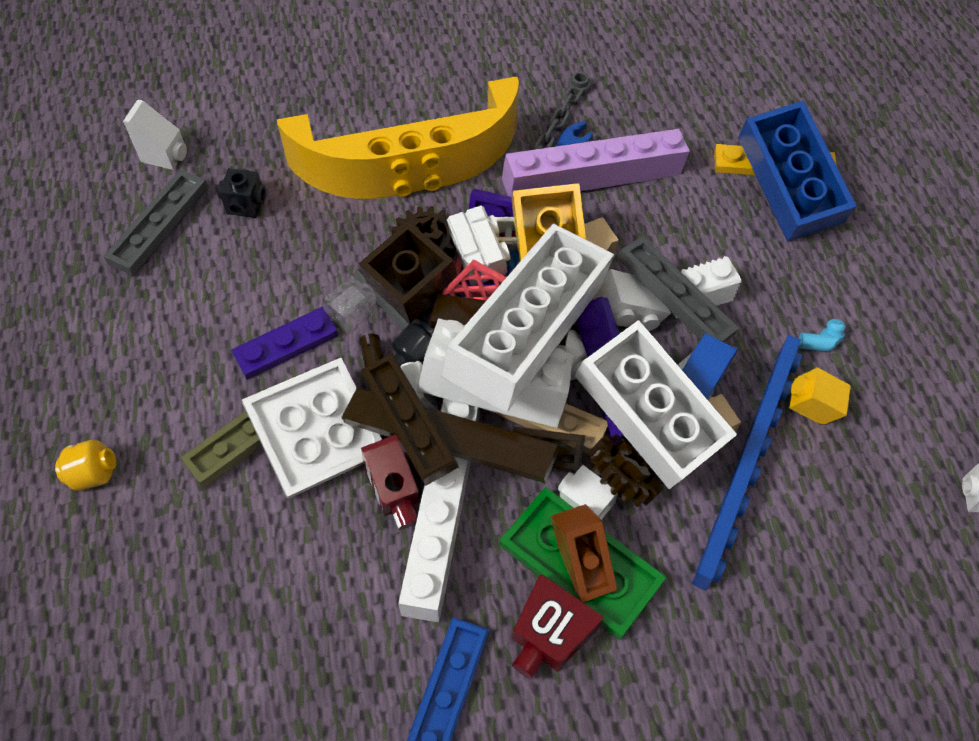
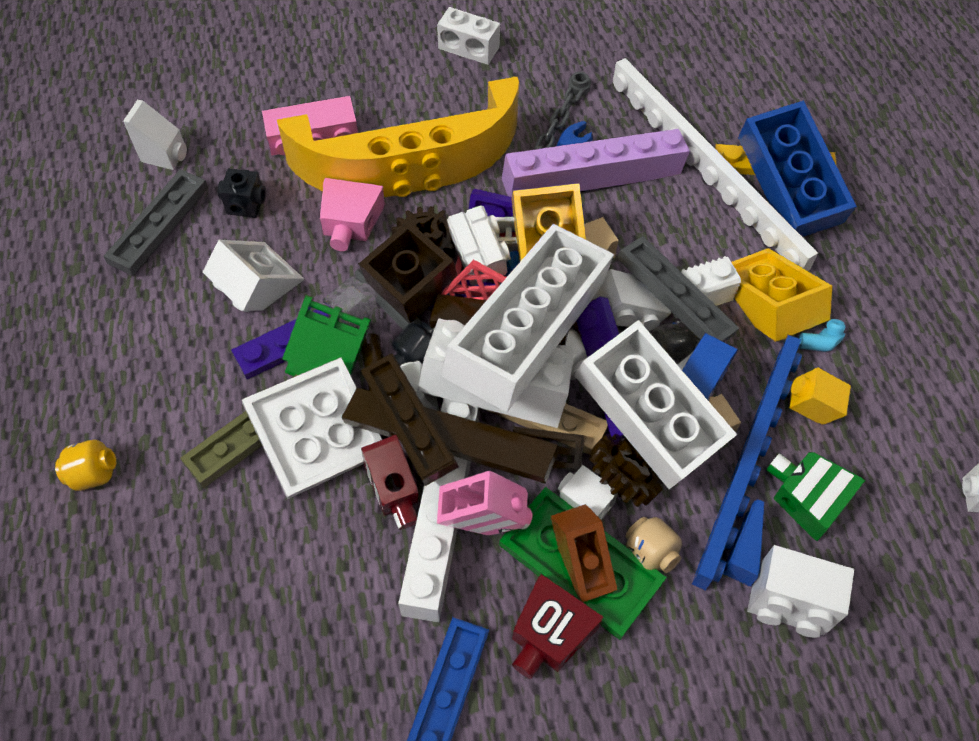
none -> white slope [203,240,304,312]
none -> bright pink brick [262,96,358,156]
none -> green plate [282,295,371,376]
none -> bright pink torso [320,178,385,251]
none -> white brick [437,7,500,65]
none -> bright pink torso [437,471,532,535]
none -> white plate [613,58,818,271]
none -> tan head [625,517,682,573]
none -> clear smoke head [652,321,700,364]
none -> blue slope [724,499,764,587]
none -> yellow slope [732,248,832,342]
none -> white brick [747,545,854,638]
none -> green torso [766,452,866,541]

